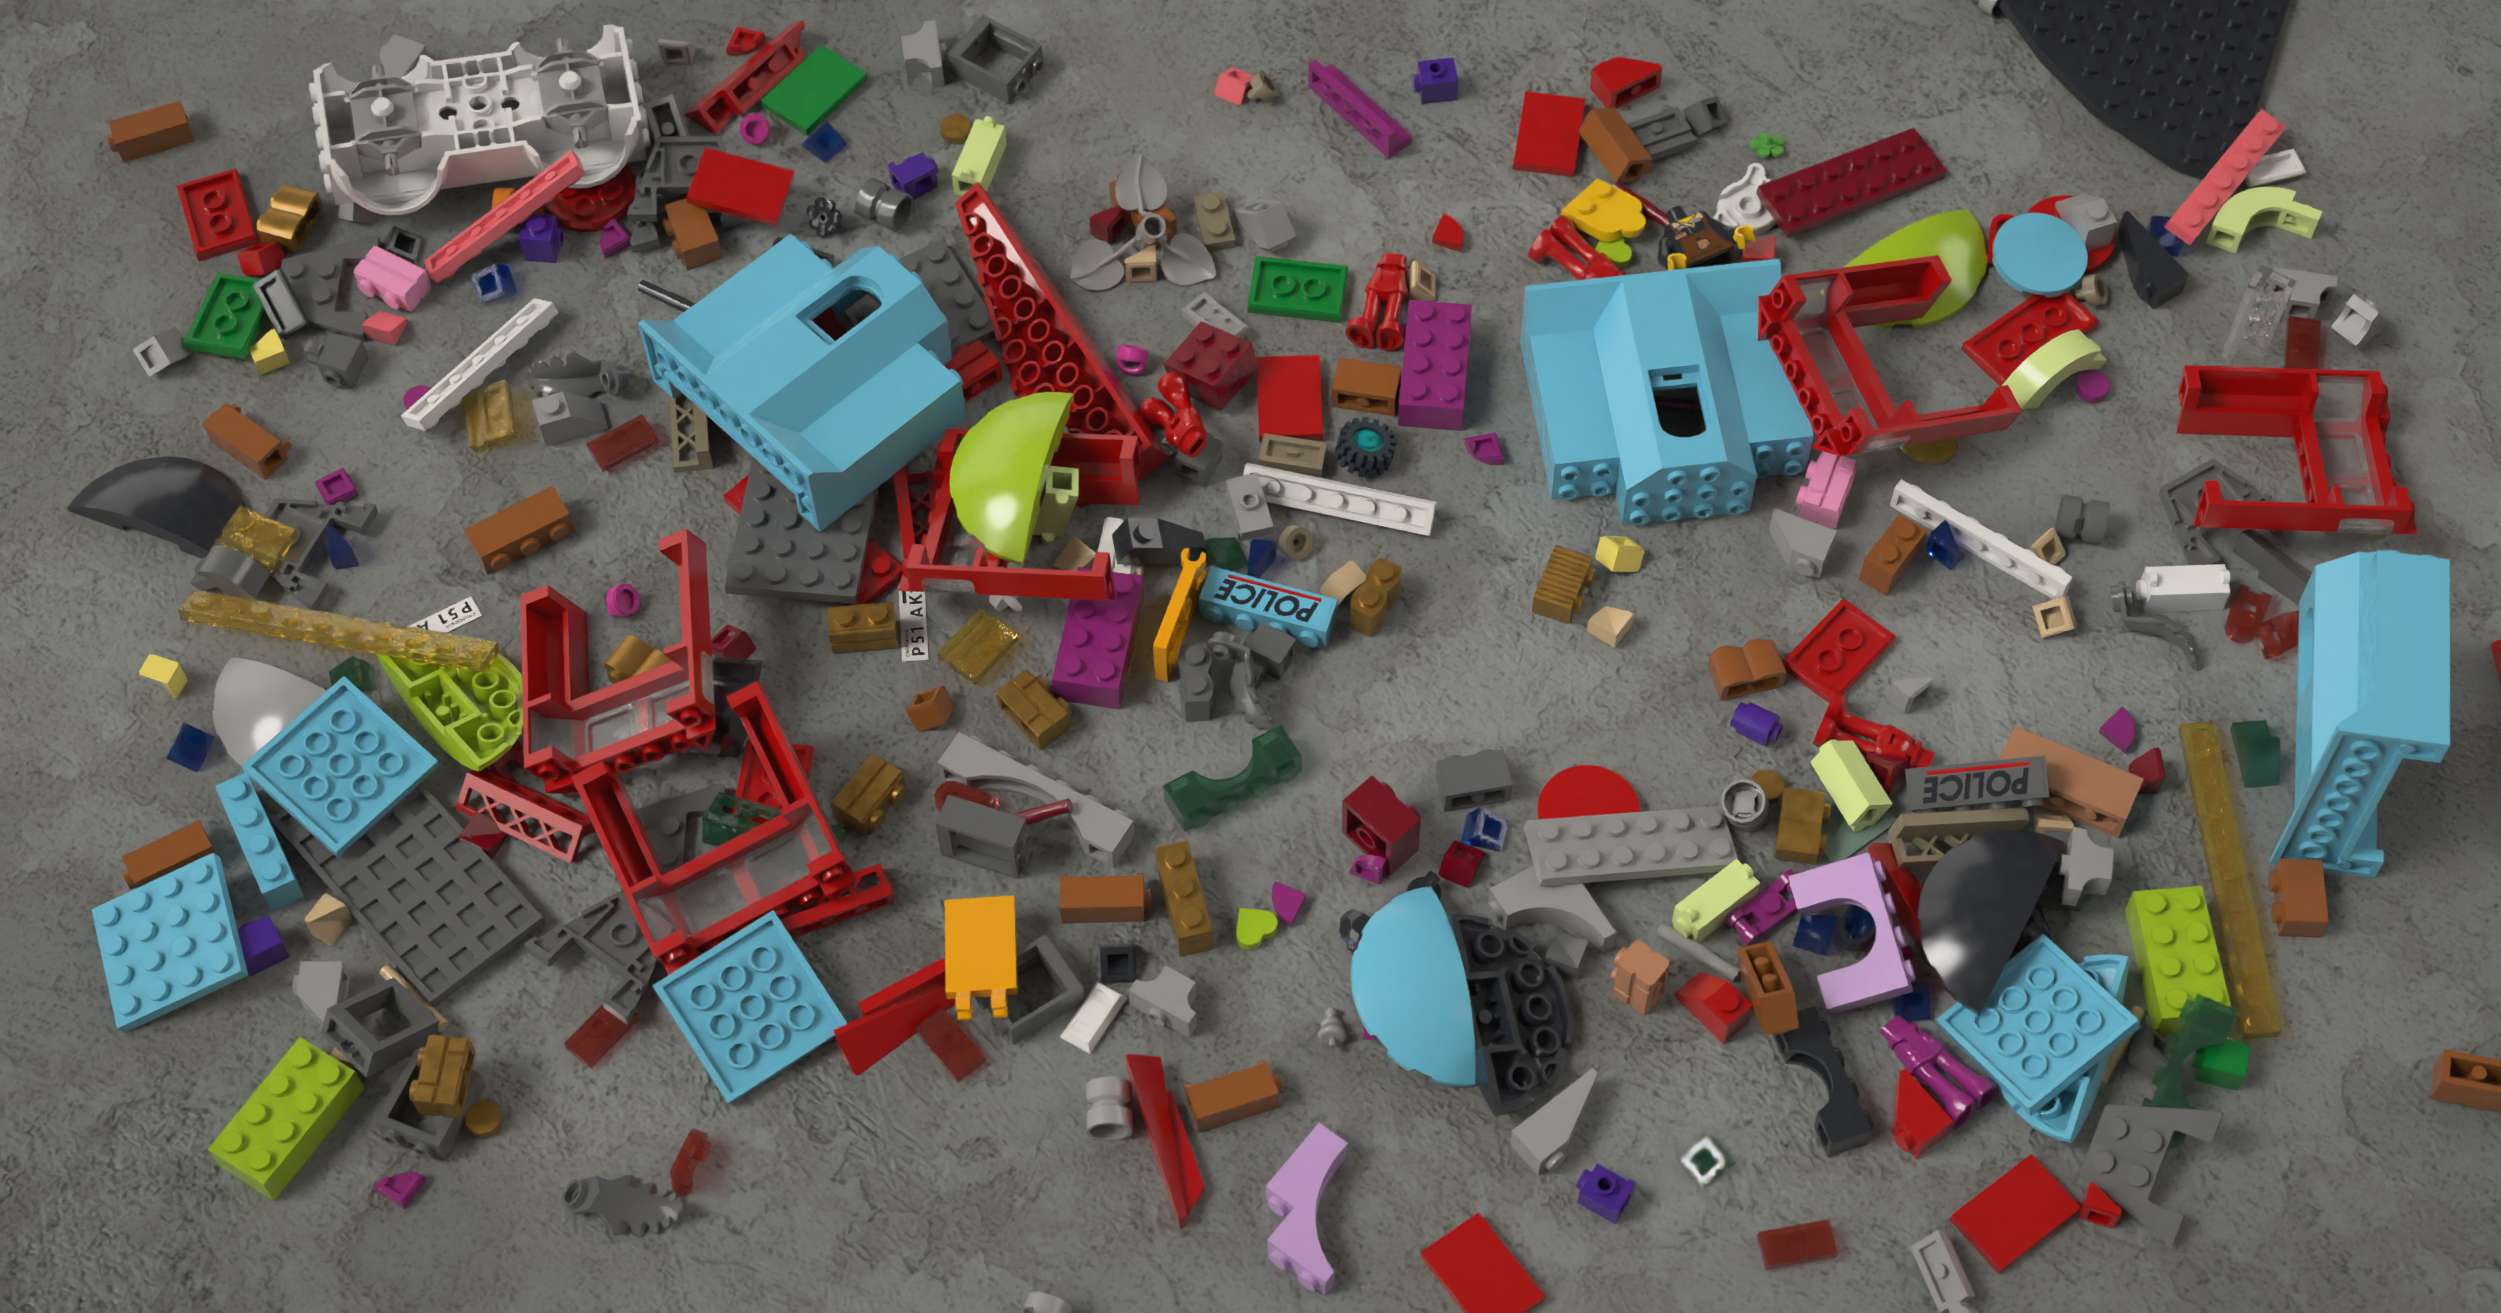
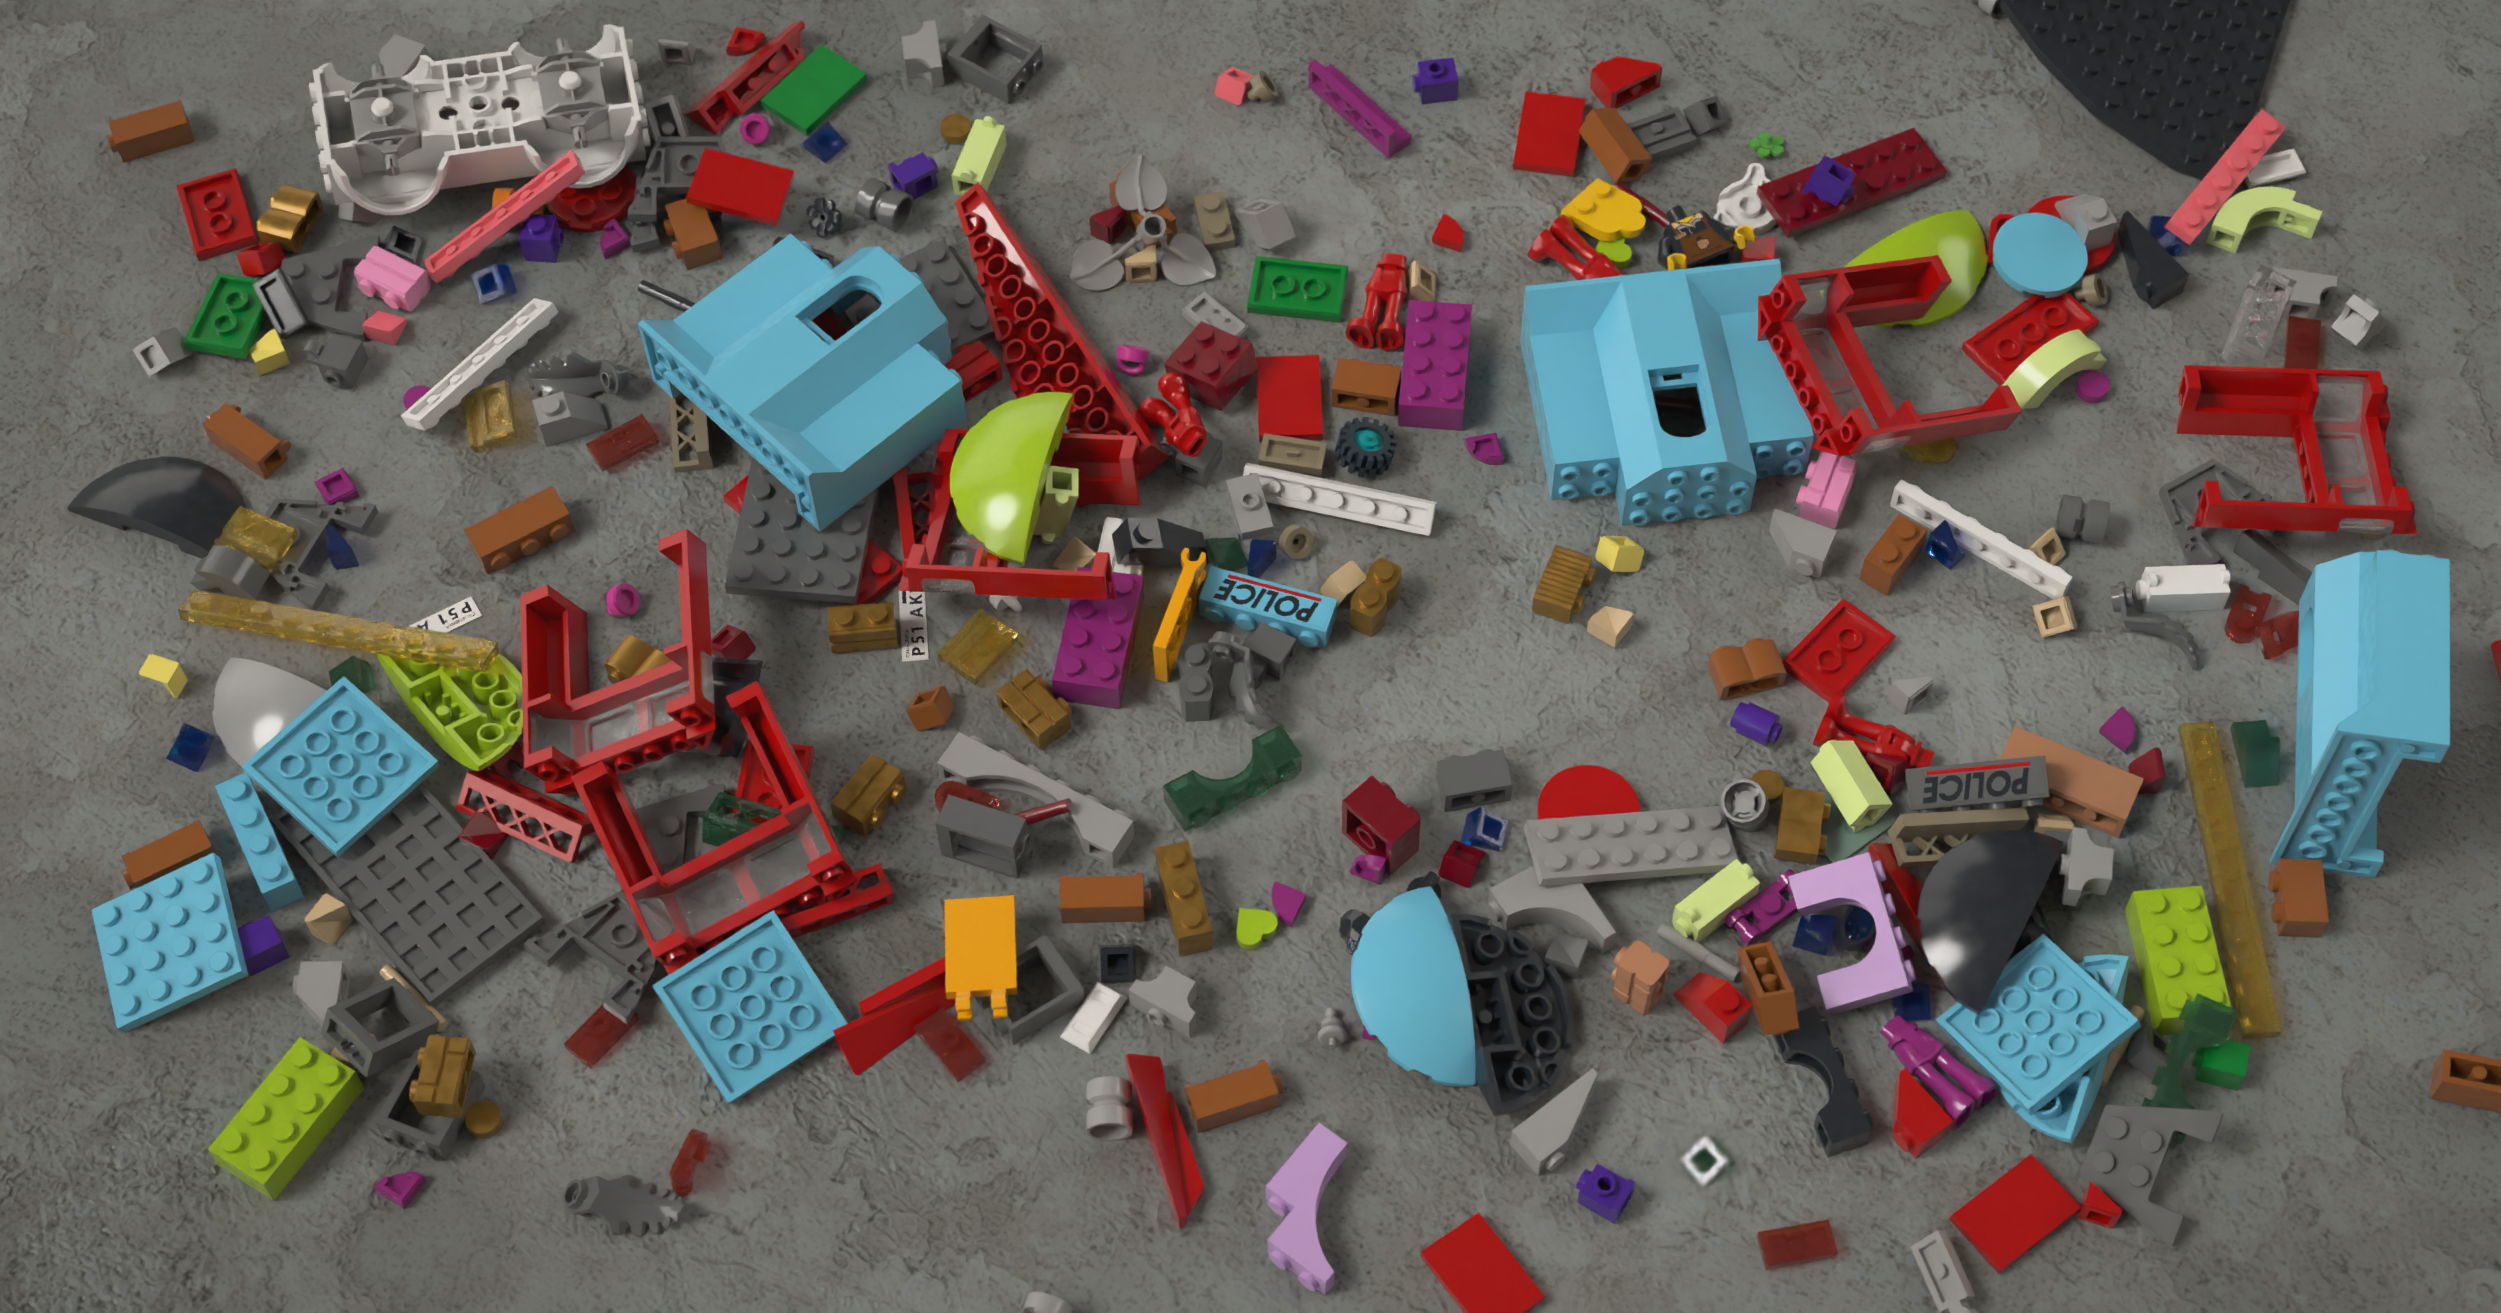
none -> dark purple brick [1802,155,1856,206]

